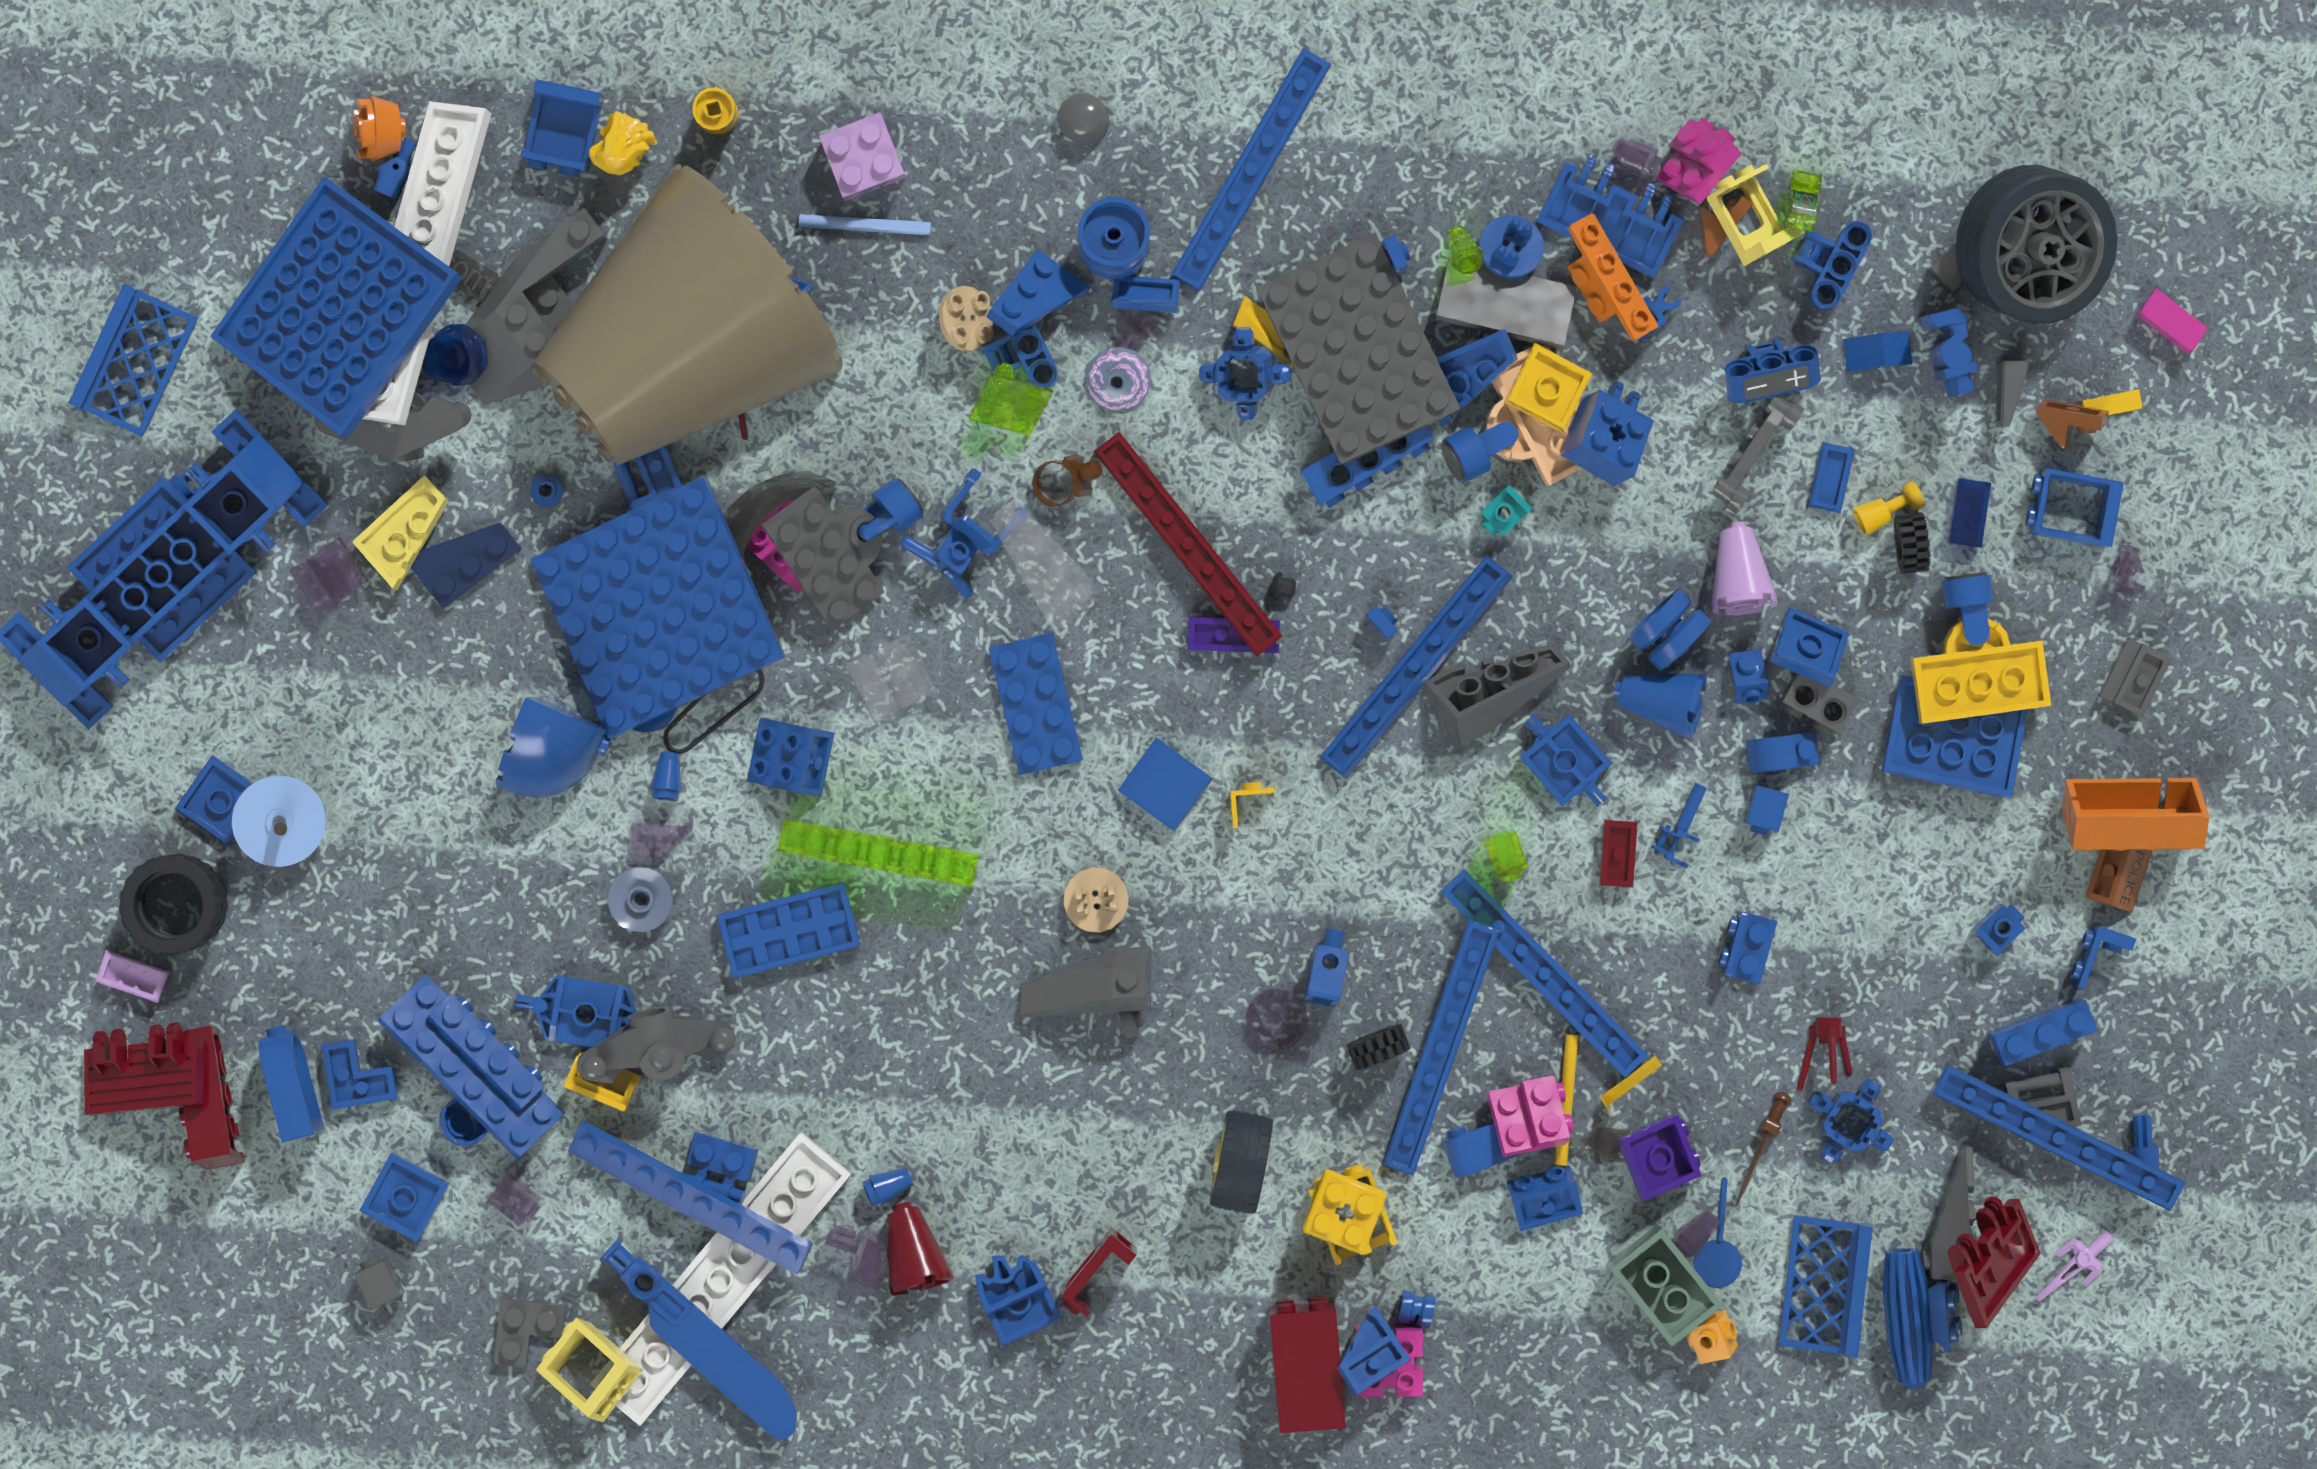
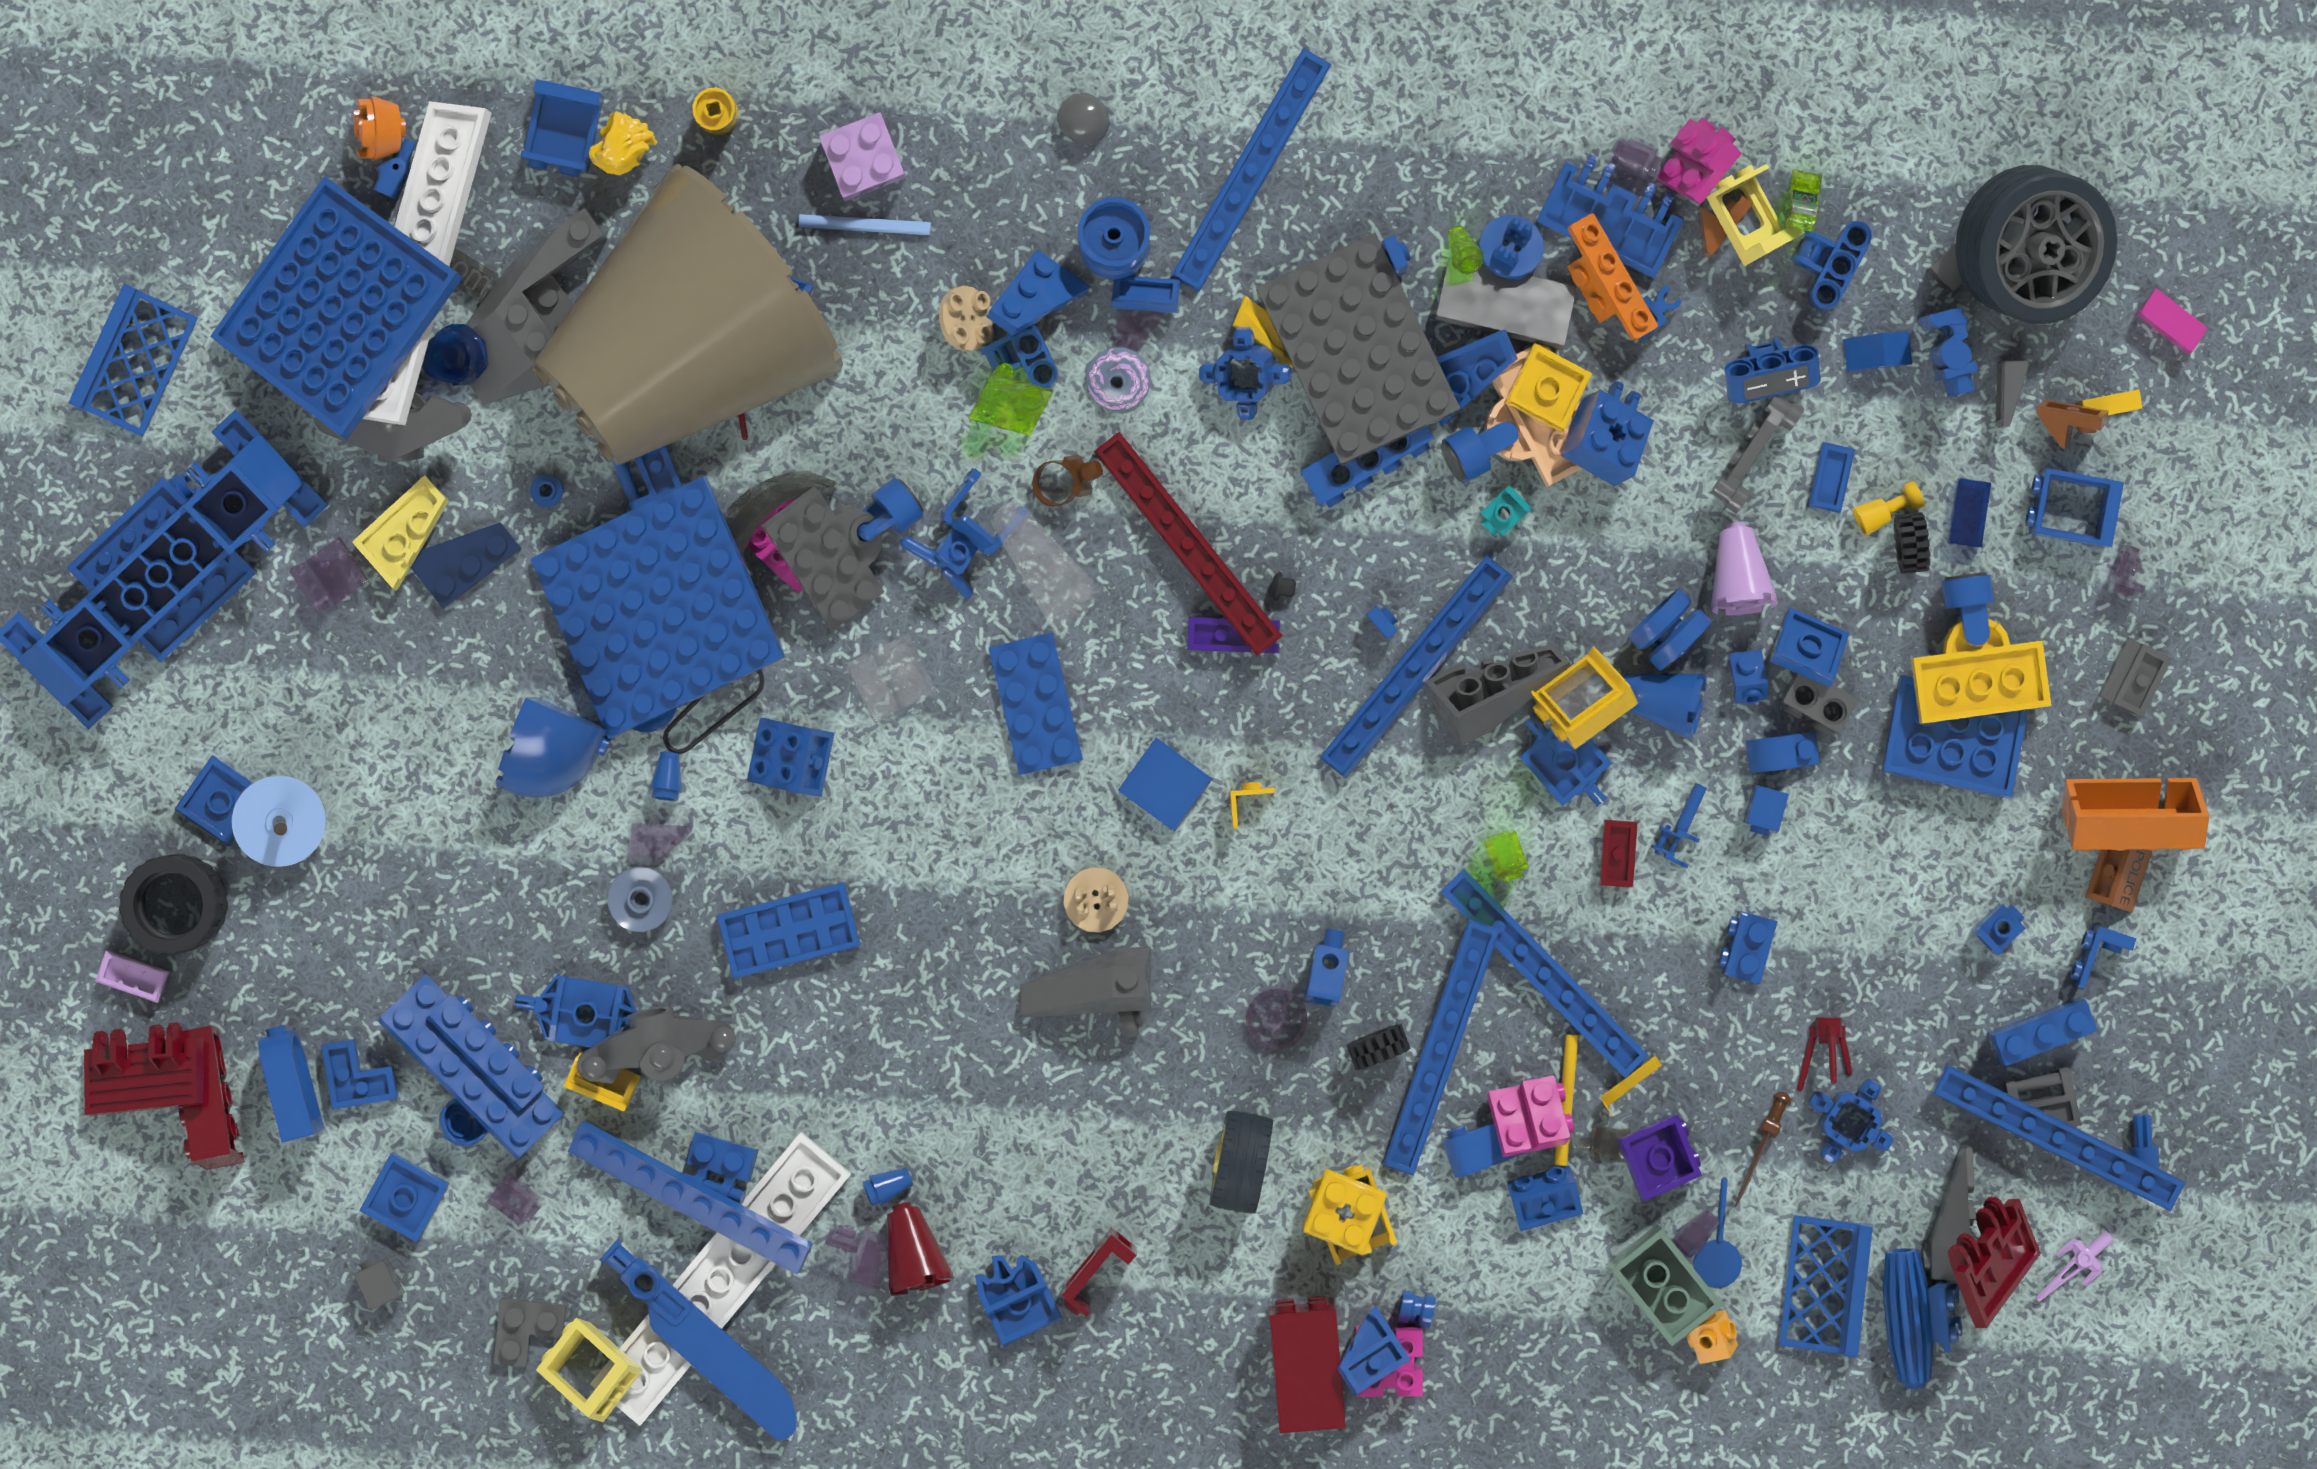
clear neon green brick [777,818,980,887] -> none
none -> yellow window [1531,646,1638,750]

